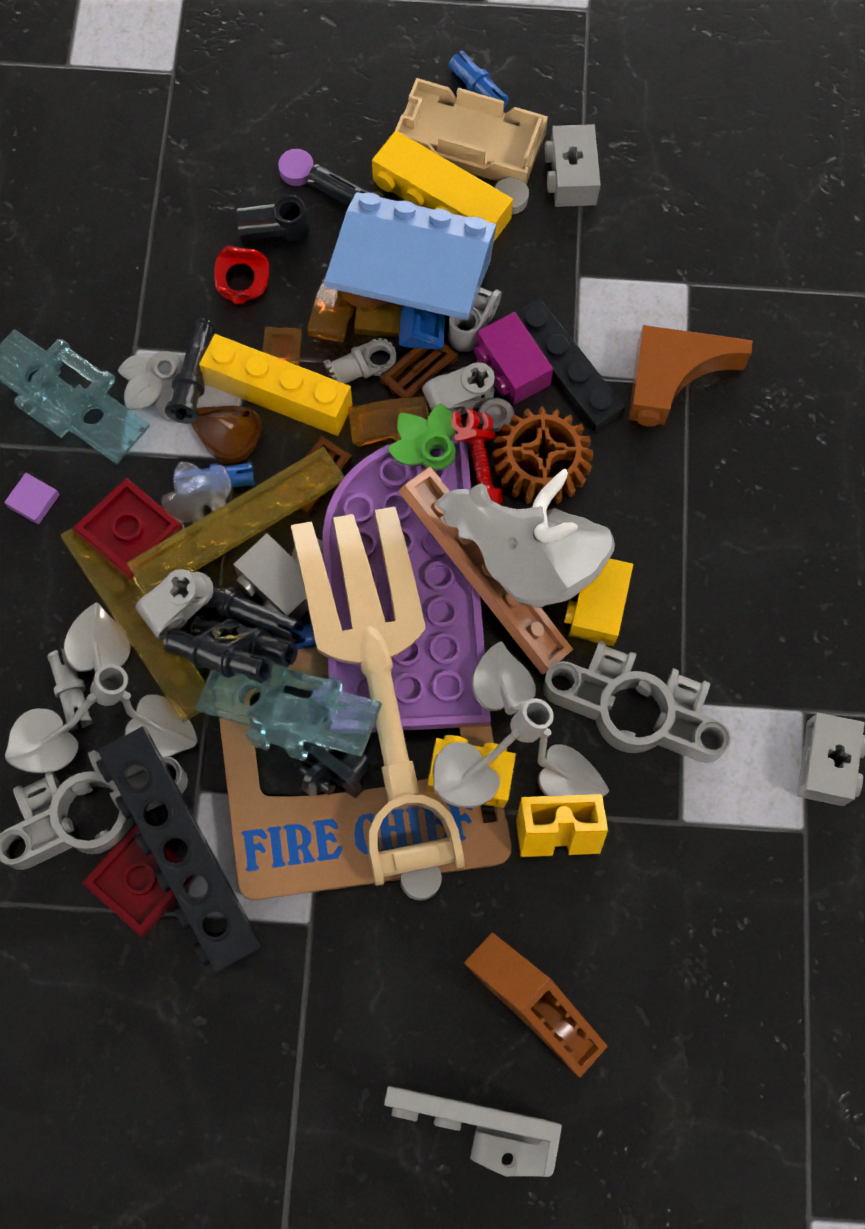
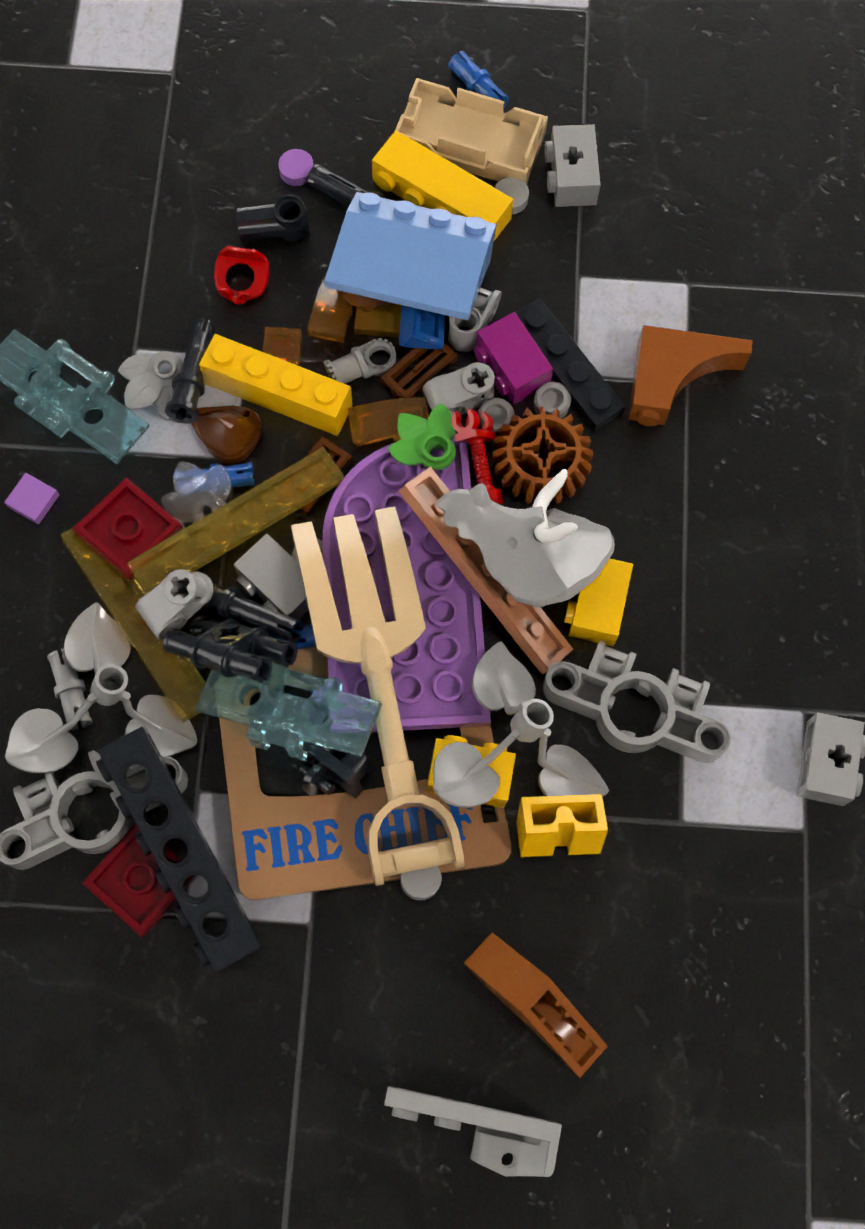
none -> light grey tile [533,382,571,418]

